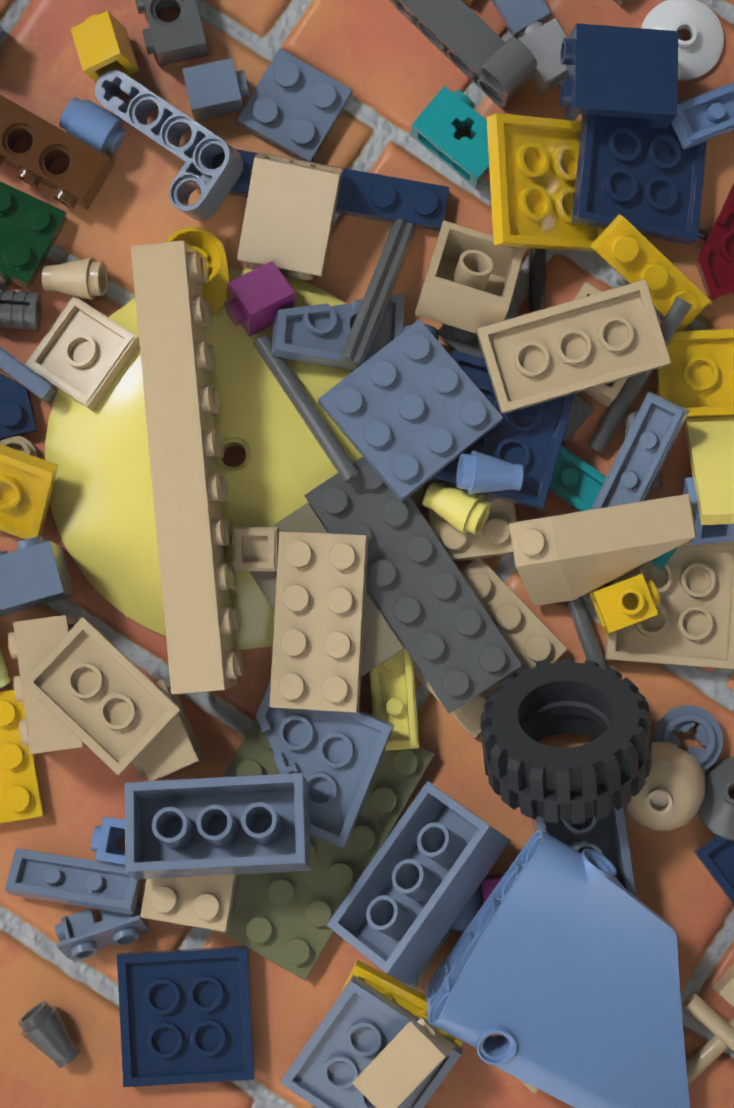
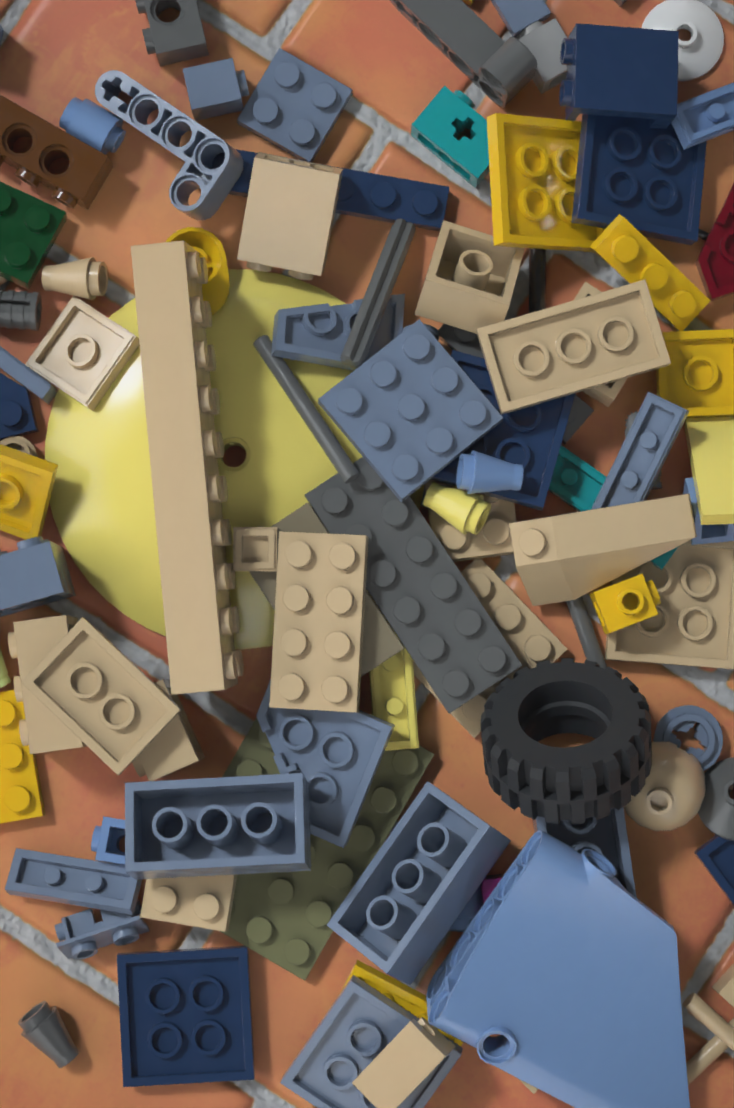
yellow brick [71,10,139,83] -> none
magenta brick [225,261,295,337] -> none
dark grey bar [588,296,692,453] -> none

